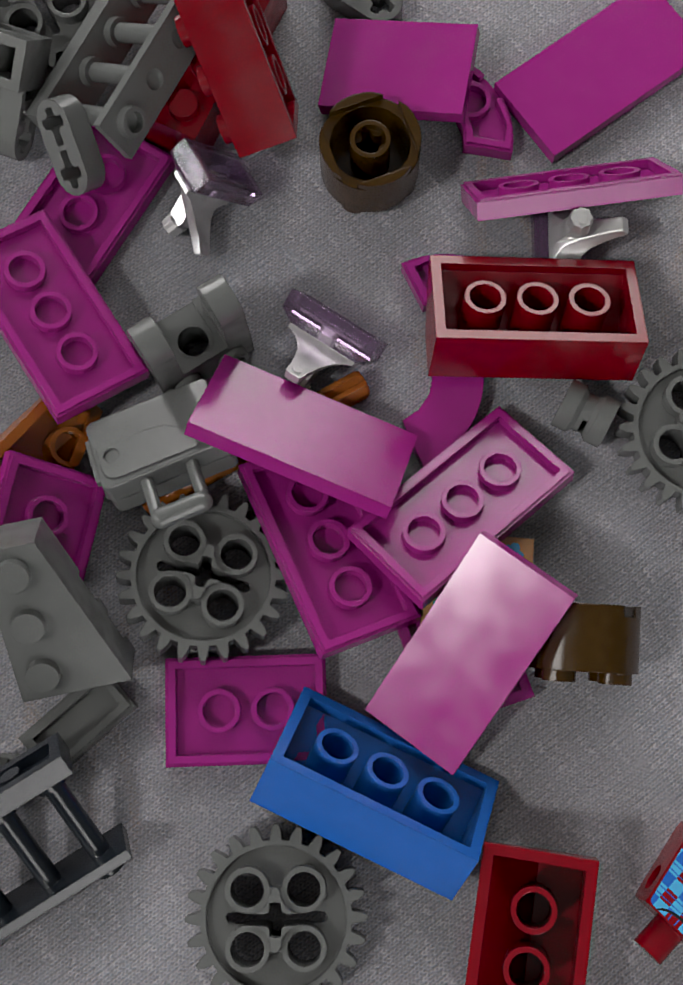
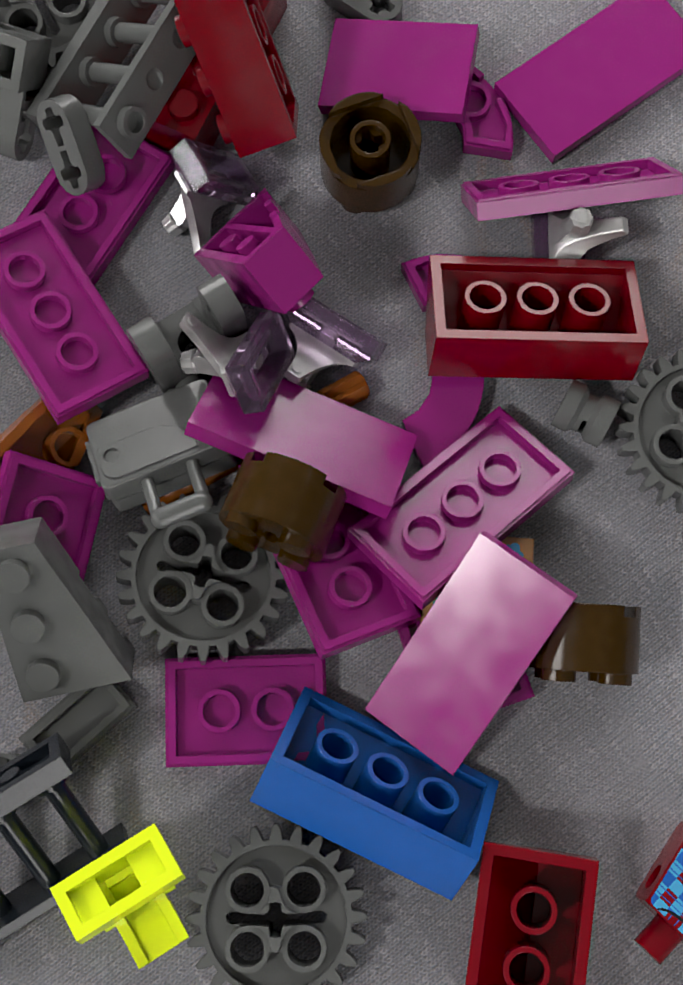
none -> neon yellow tile [49,823,189,969]
none -> clear purple piece [179,311,296,414]
none -> magenta wedge [194,188,324,314]
none -> dark brown brick [219,451,347,572]

